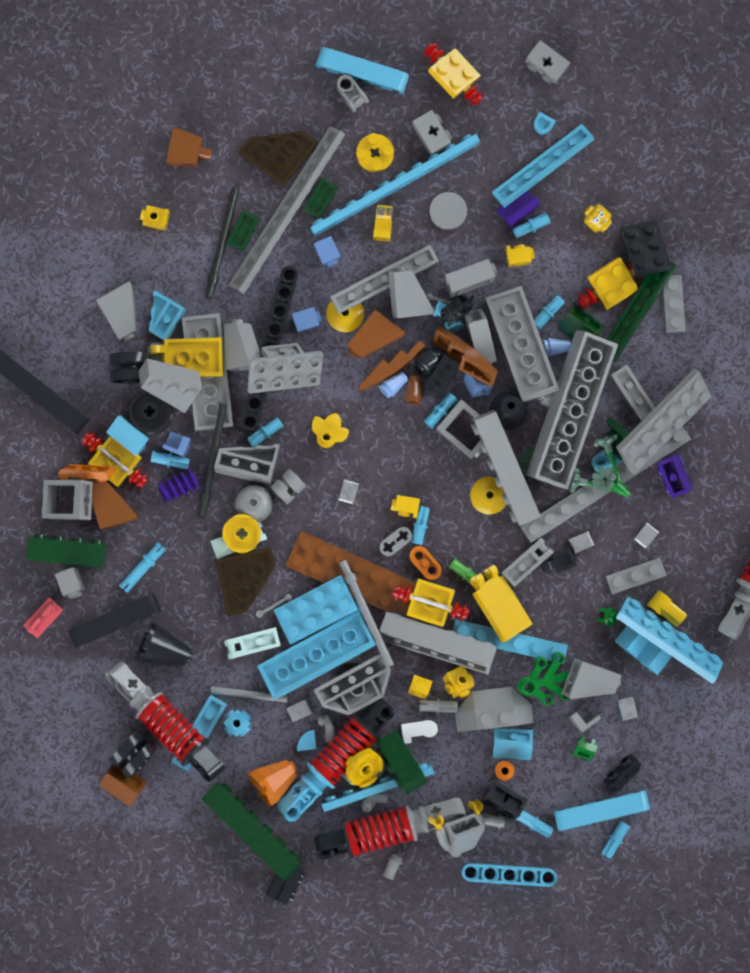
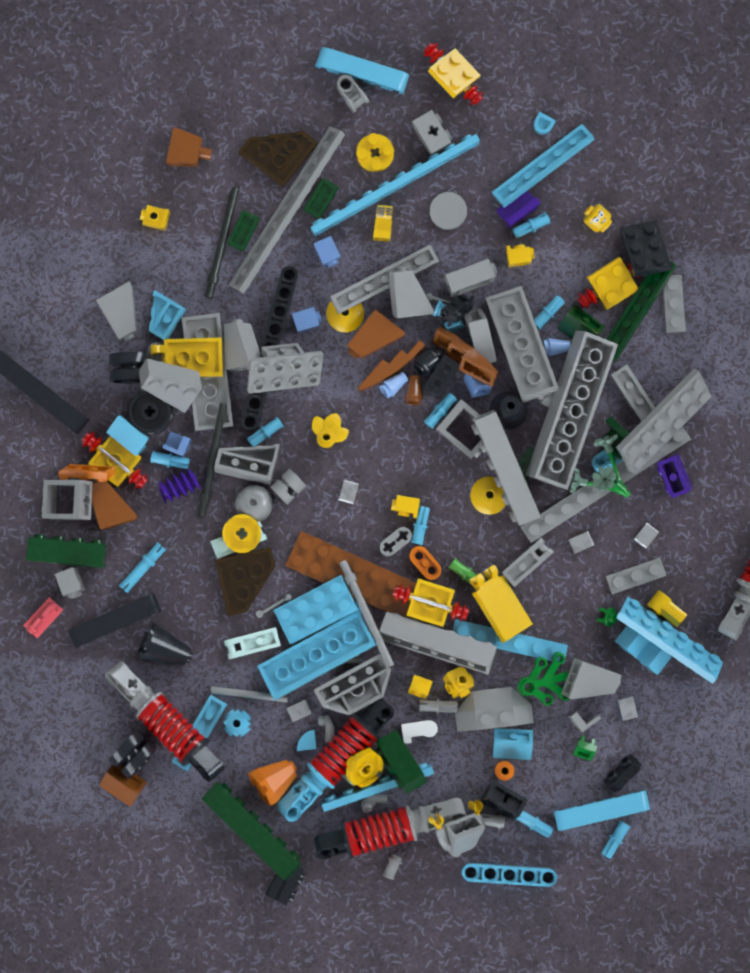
light grey brick [525,40,570,85] -> none
black plate [541,548,577,573] -> none

